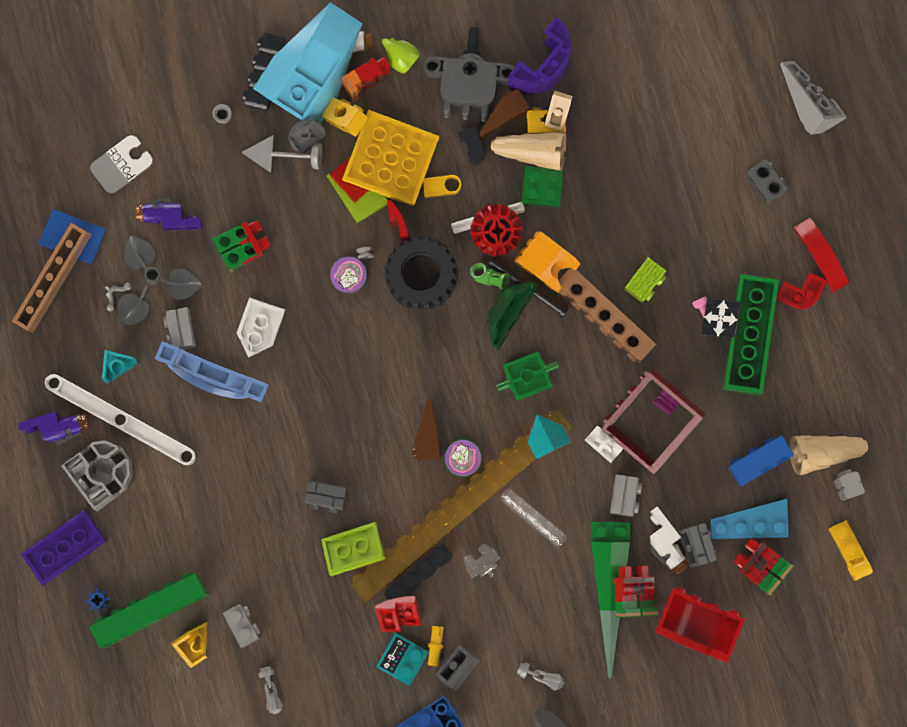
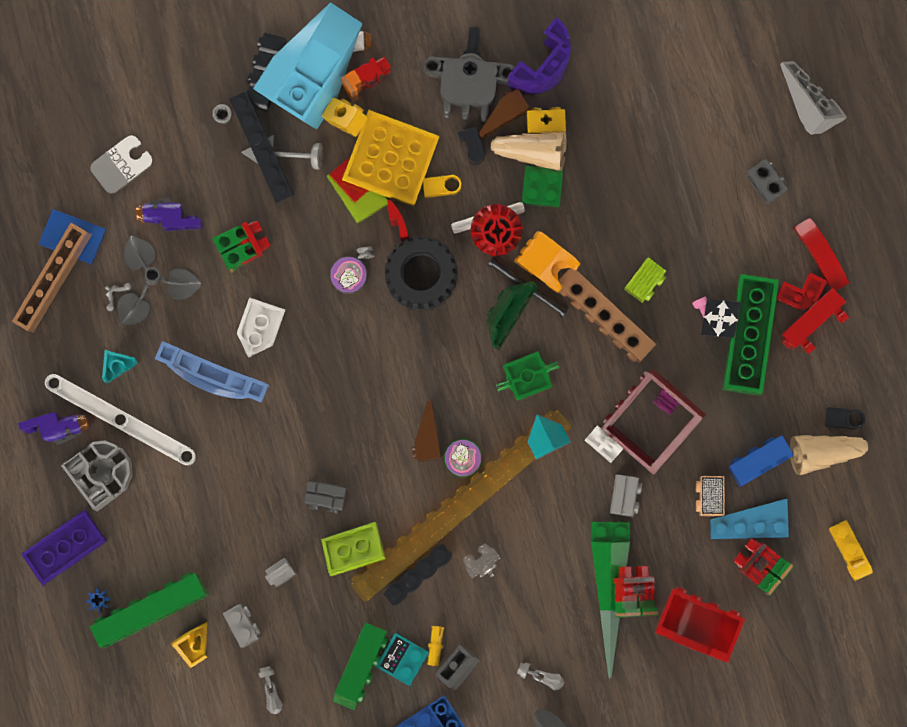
light grey brick [163,307,196,350] -> none
dark grey tile [288,118,326,153] -> none
red slope [375,596,422,632] -> none
lime piece [382,38,420,74] -> none
bright green connector [470,263,510,290] -> none
clear brick [499,488,568,549] -> none
tan slope [544,91,573,131] -> none
white plate [649,507,689,575] -> none
dark grey brick [678,523,717,569] -> none
light grey brick [834,469,865,501] -> none
none -> black plate [229,91,294,203]
none -> light grey brick [265,558,296,587]
none -> green wedge [333,623,388,710]
none -> brick [696,476,724,516]
none -> red brick [780,288,849,355]
none -> black piece [825,407,866,430]

